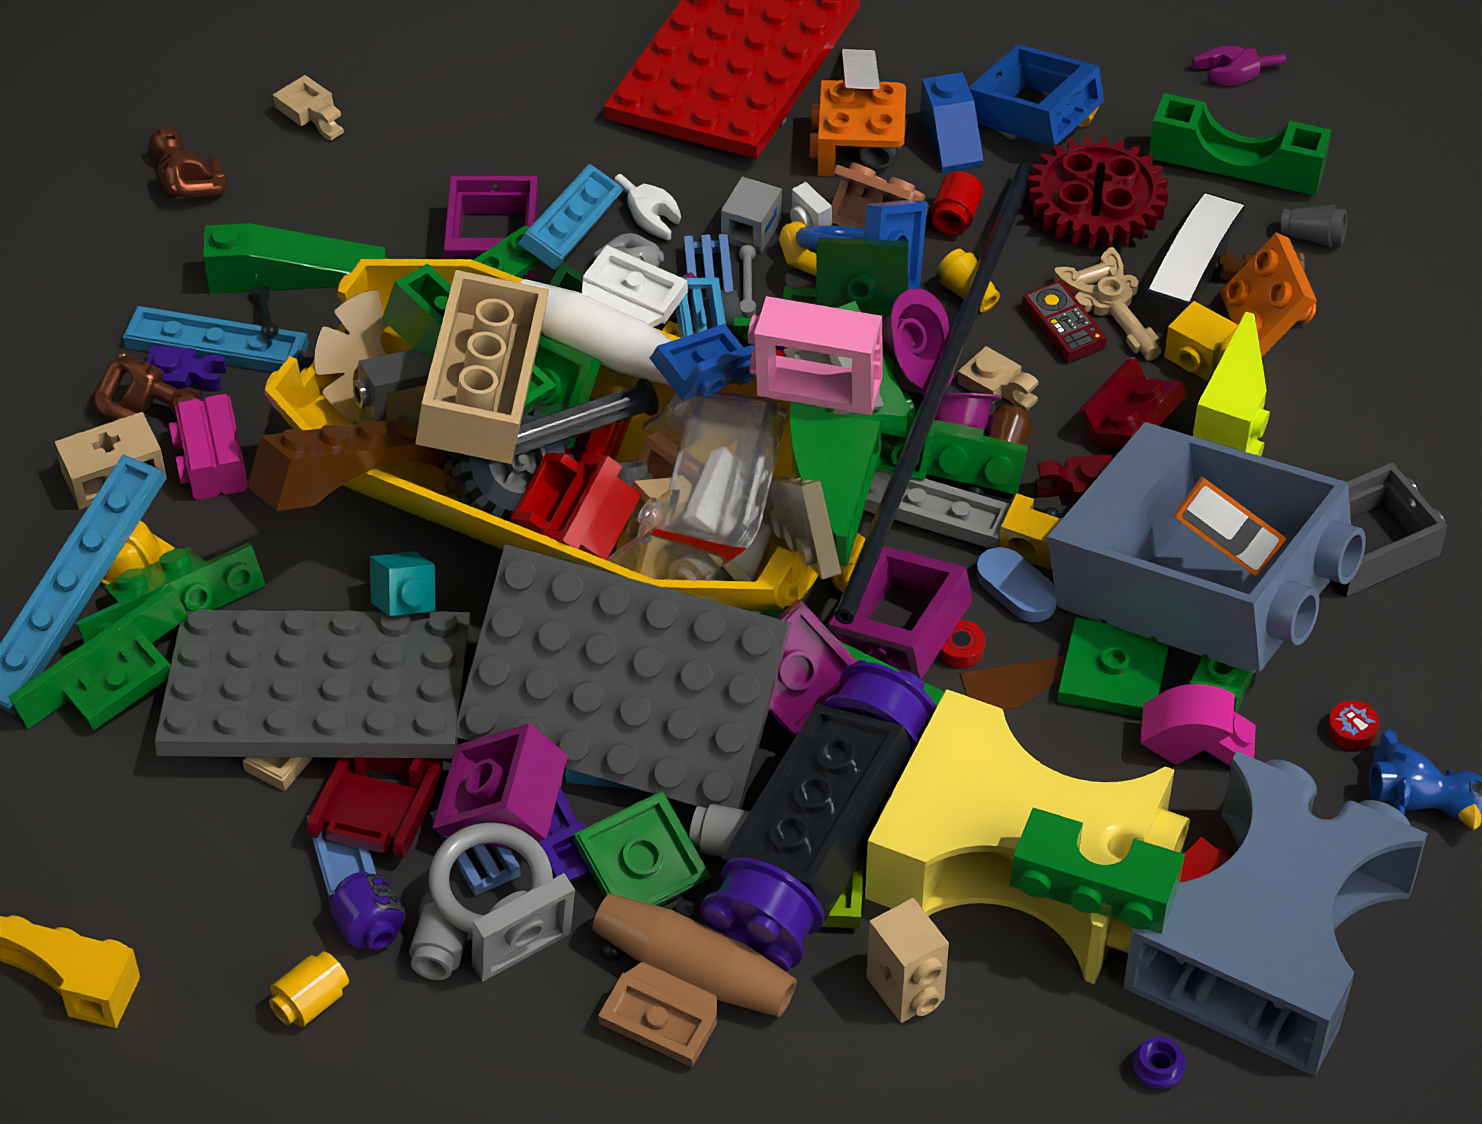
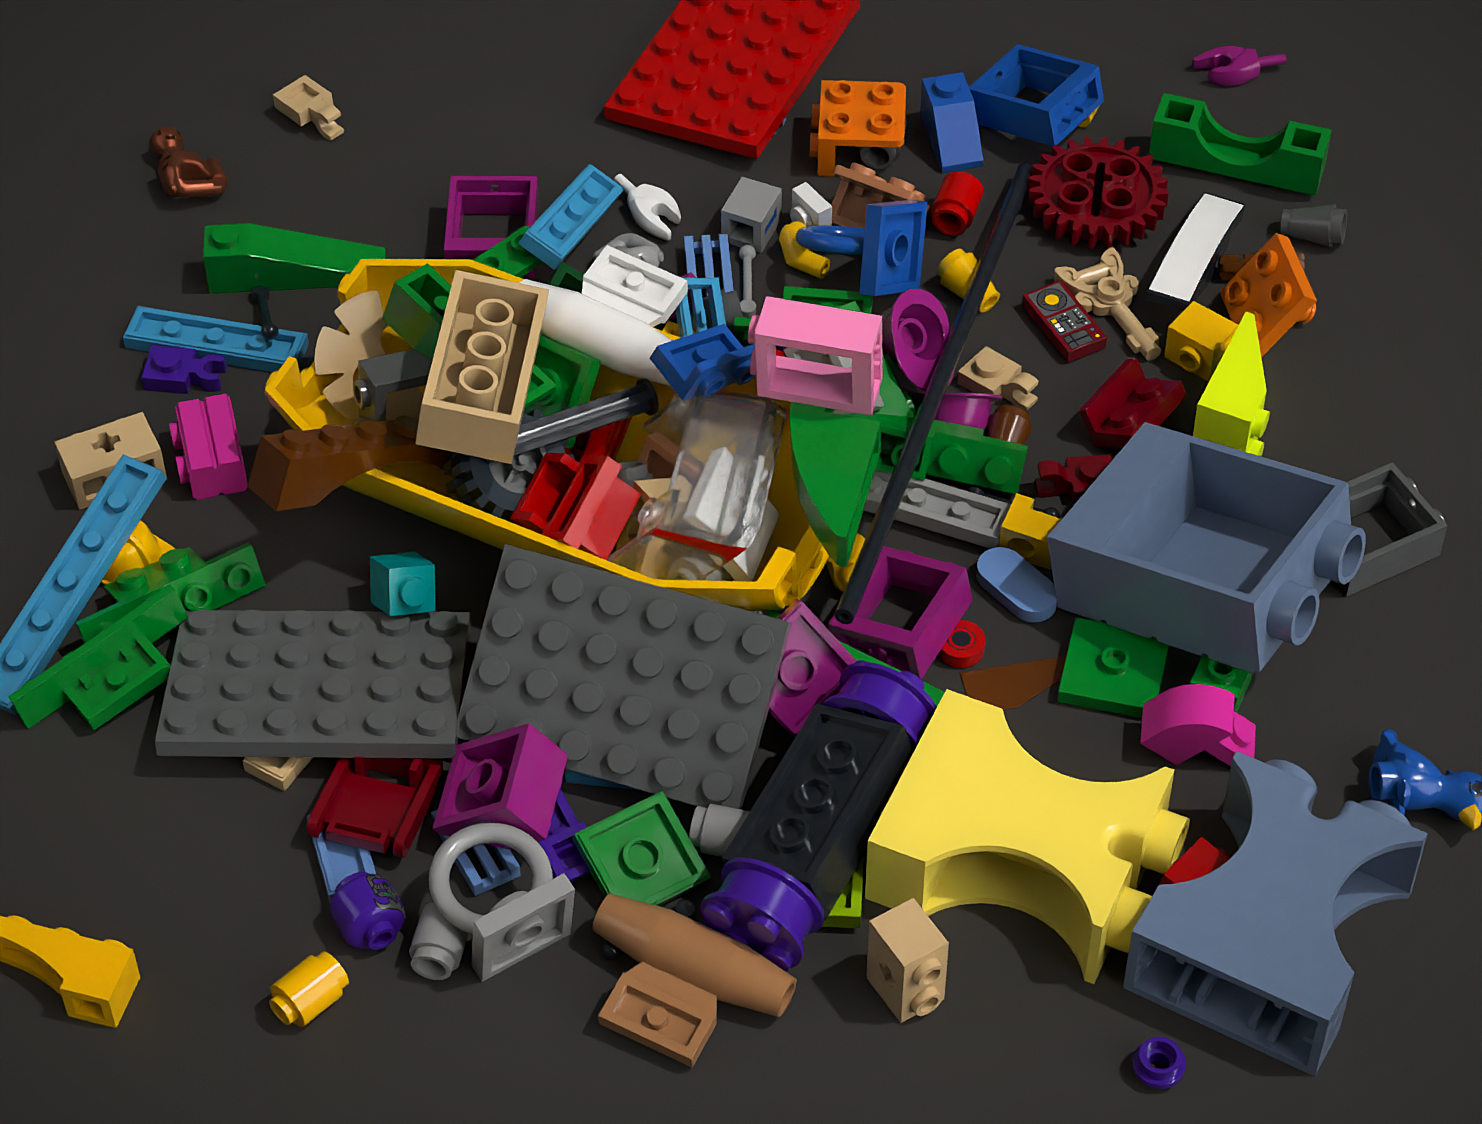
copper piece [94,353,203,421] -> none
dark tan wing [758,475,842,579] -> none
dark green plate [816,237,909,324] -> none
white sticker [842,49,880,89] -> none
green arch [1010,807,1185,934] -> none
slope [1173,476,1287,577] -> none
red tile [1328,700,1379,750] -> none

